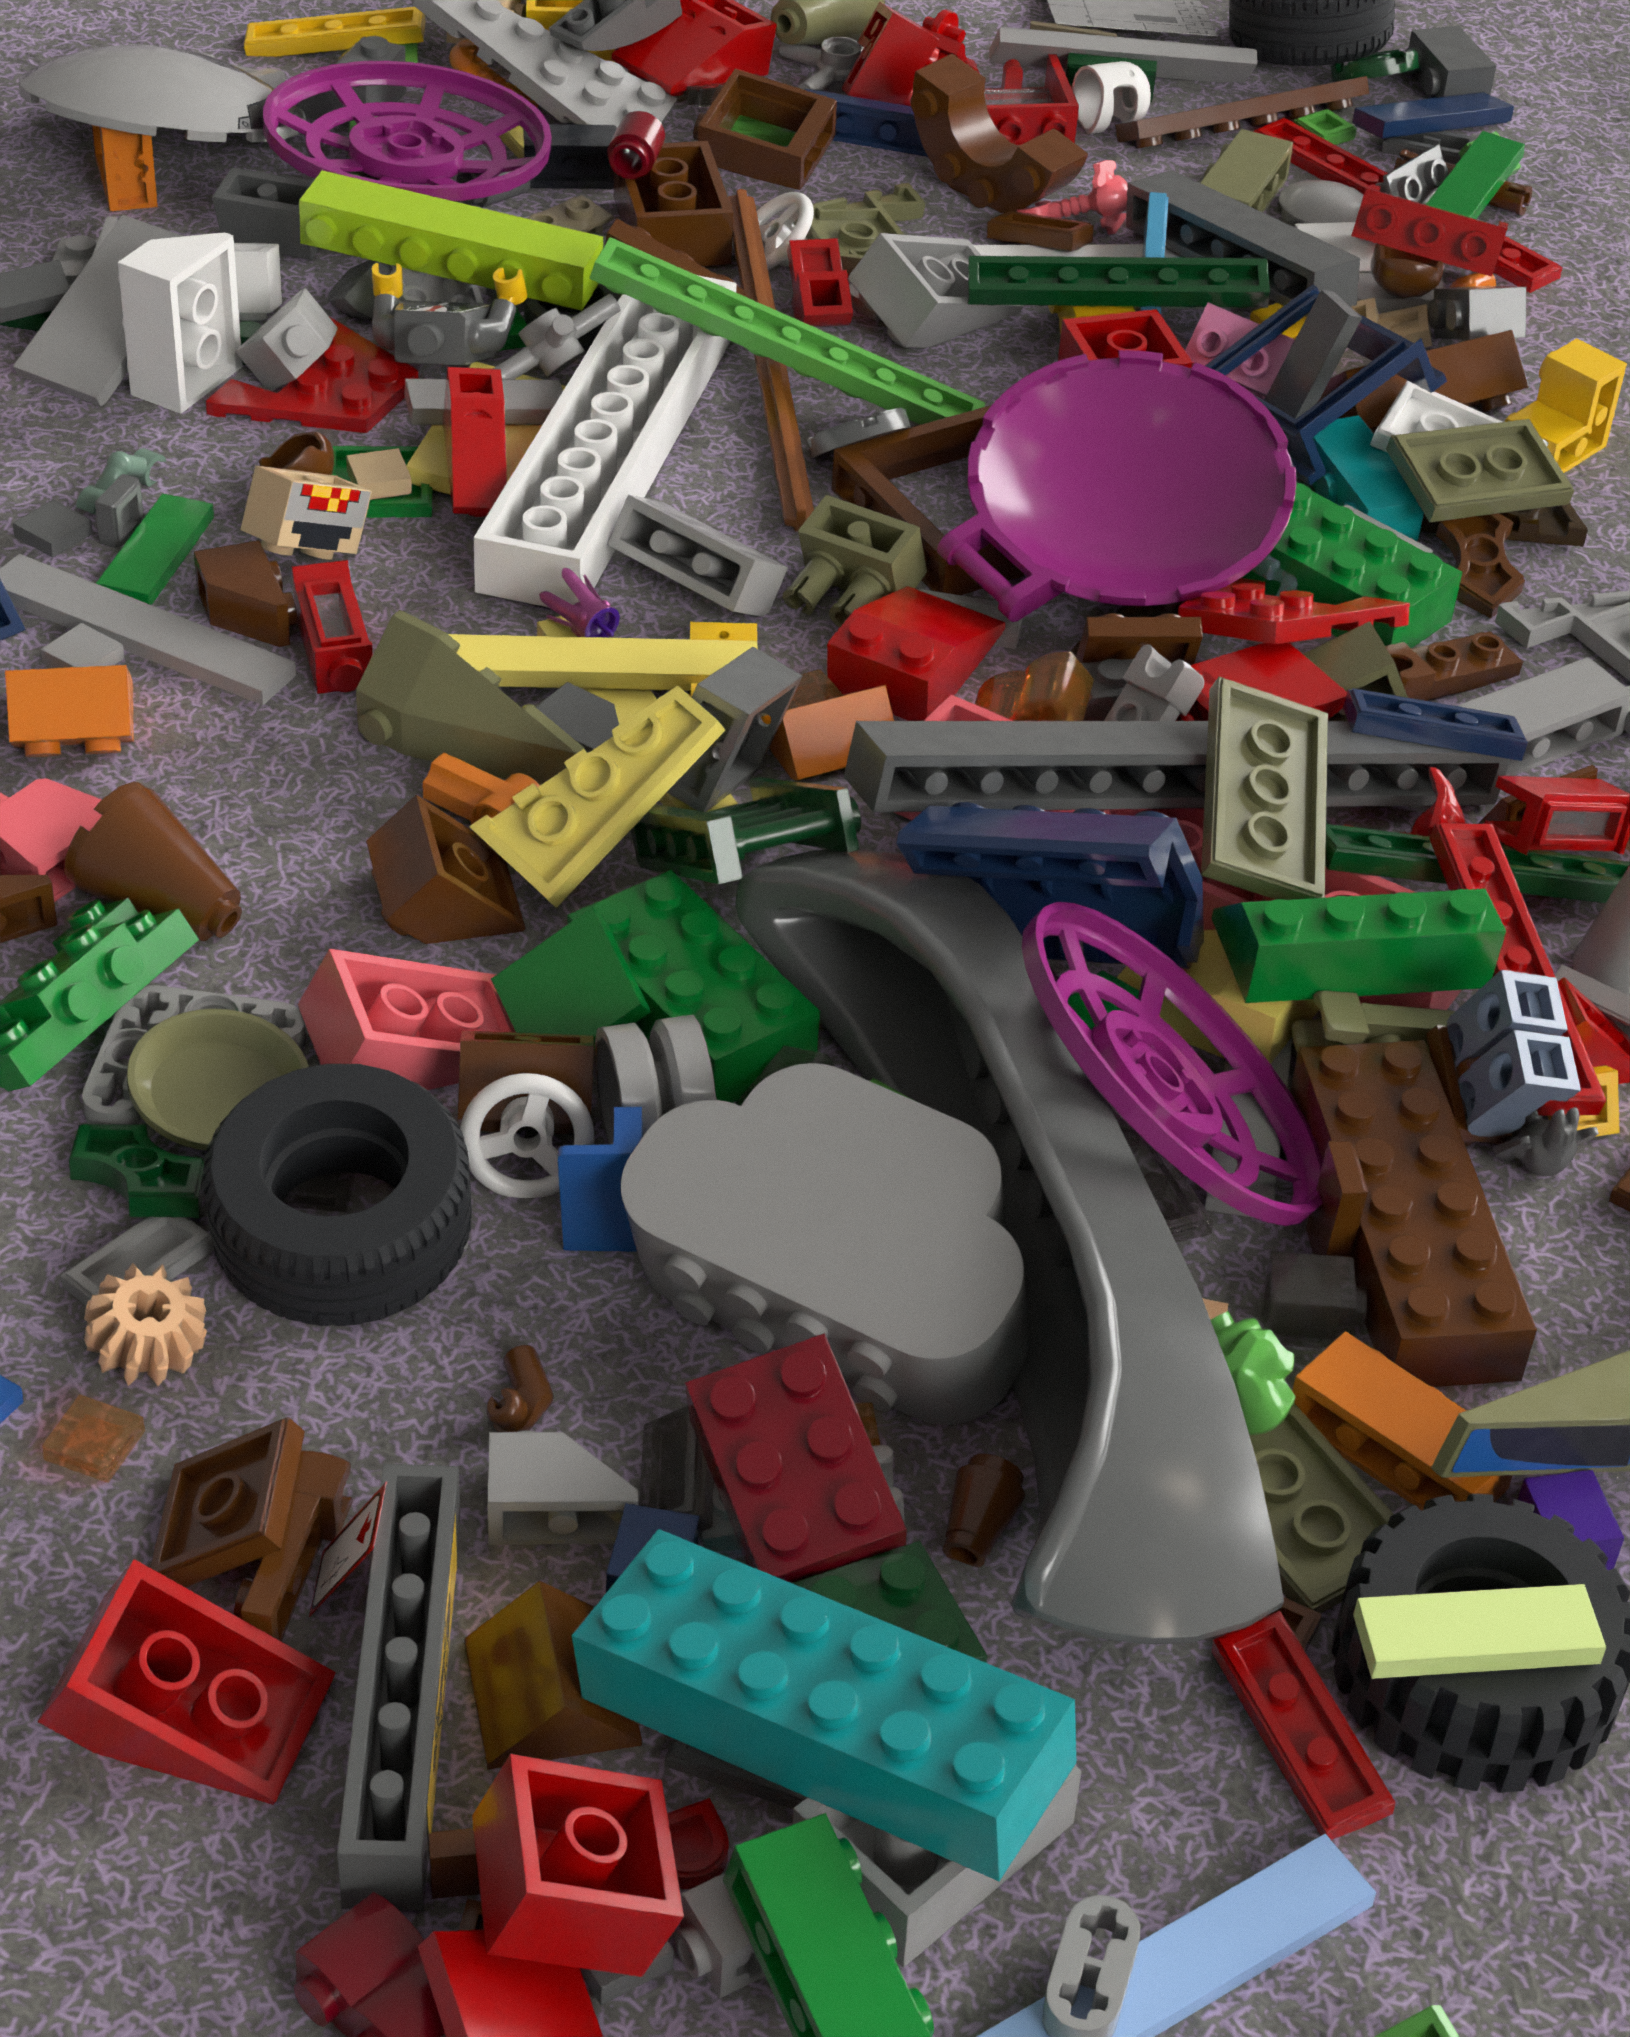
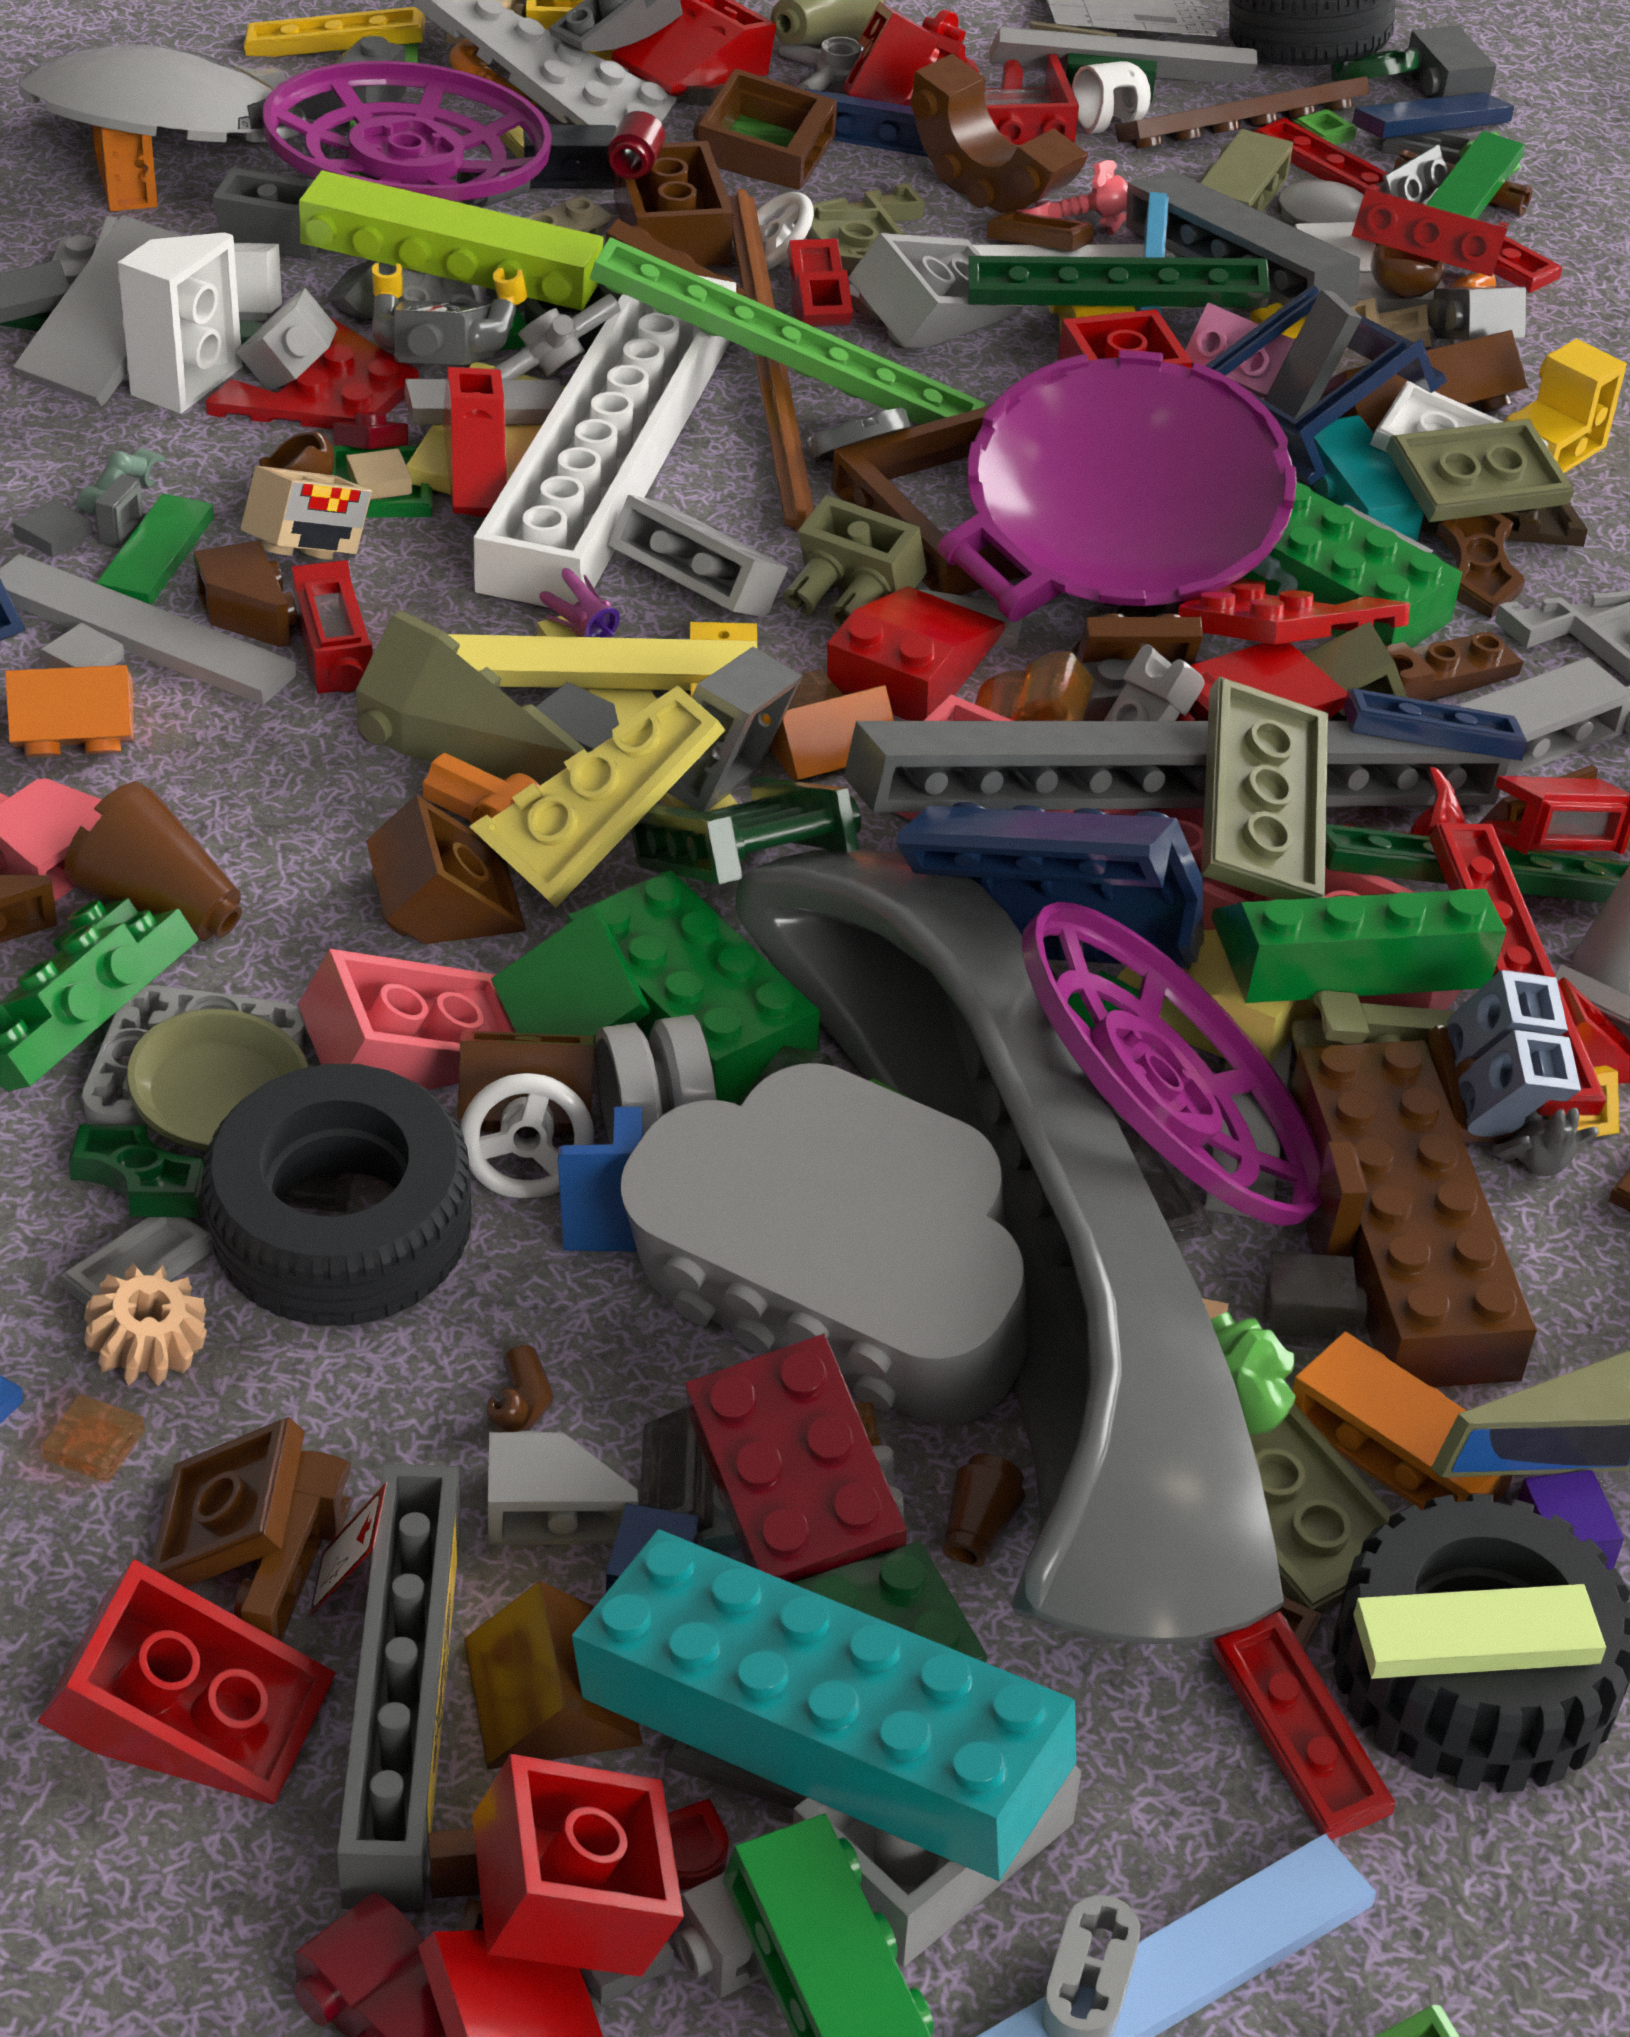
none -> dark red plate [333,411,409,449]

